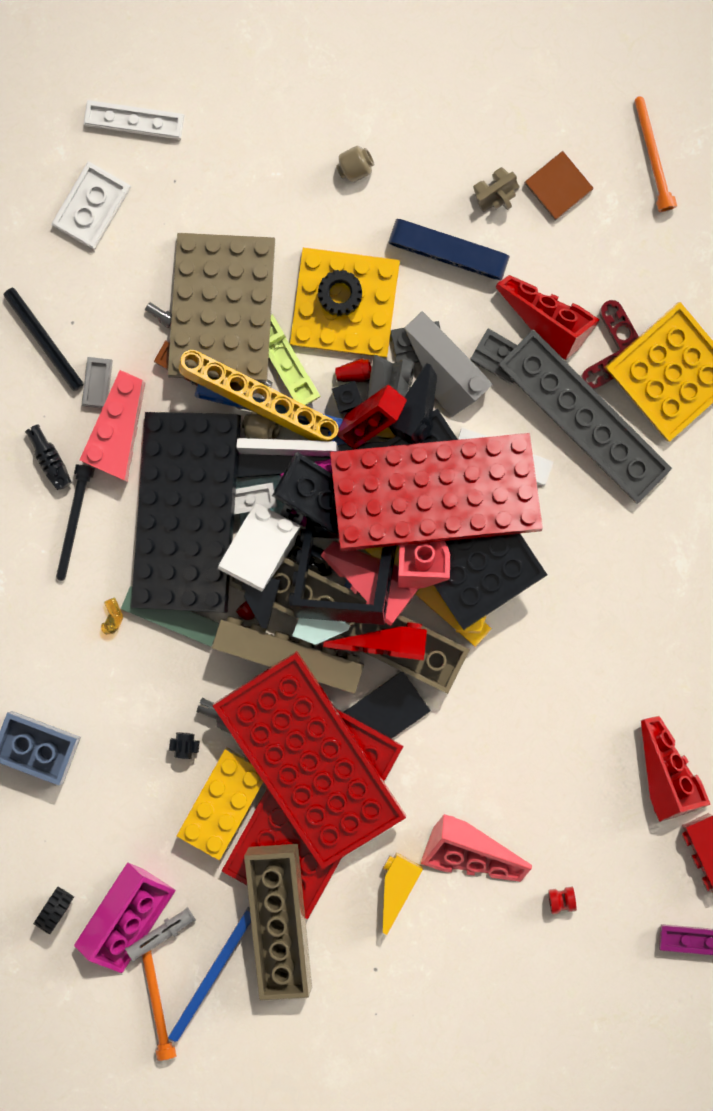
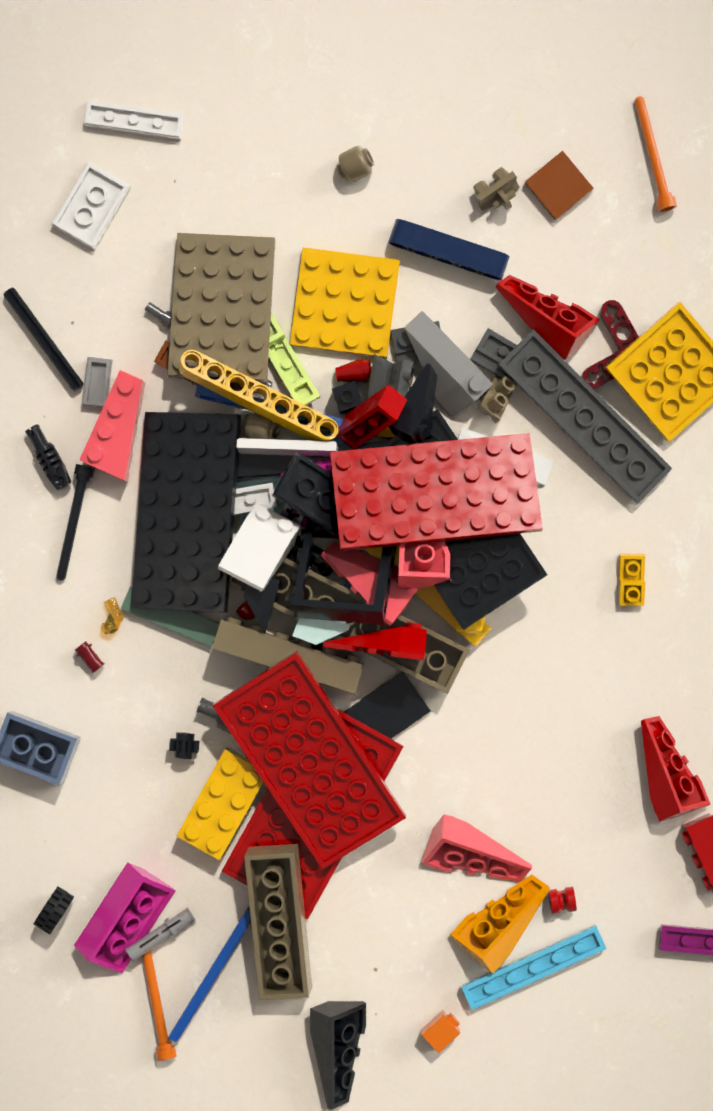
black tyre [318,270,362,316] -> none
yellow slope [382,852,423,935] -> none
none -> dark red pin [75,641,105,673]
none -> black wedge [310,1001,366,1110]
none -> orange brick [421,1010,460,1053]
none -> light orange wedge [450,875,550,974]
none -> medium azure plate [461,925,607,1010]
none -> dark tan hips [477,376,516,423]
none -> yellow slope [619,553,645,606]

